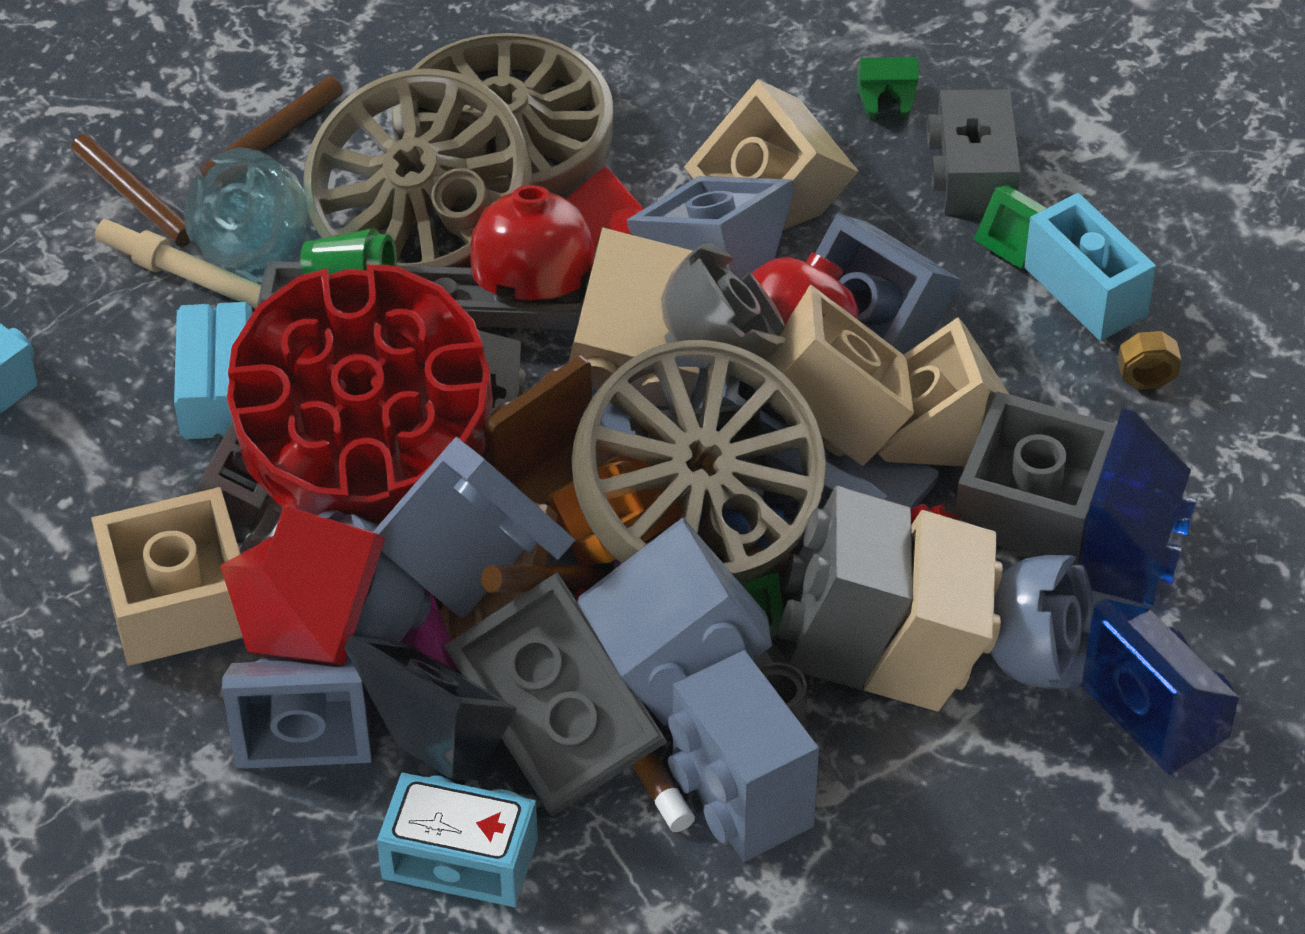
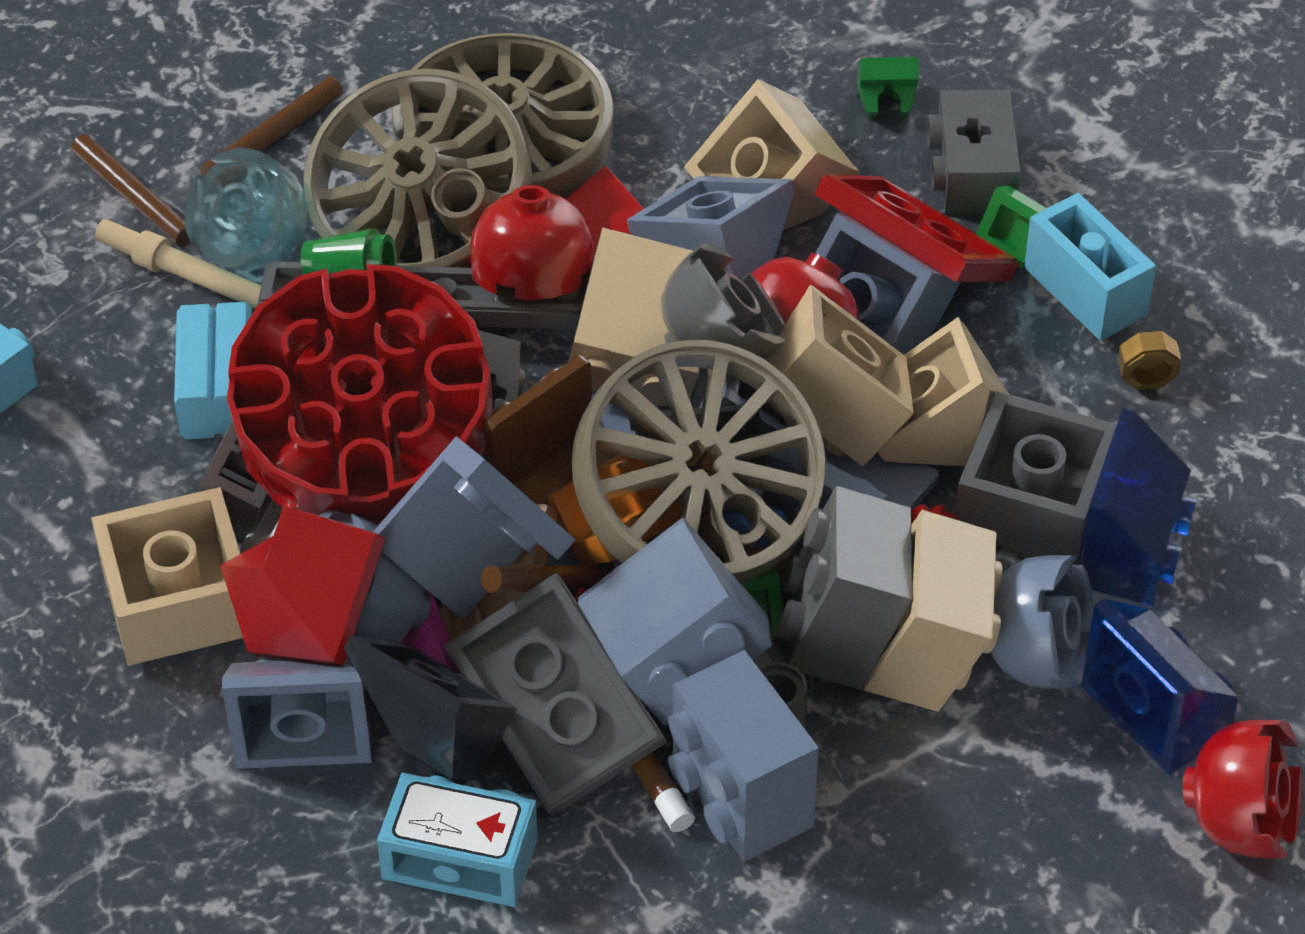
none -> red tile [814,174,1019,282]
none -> red cylinder [1183,720,1302,859]

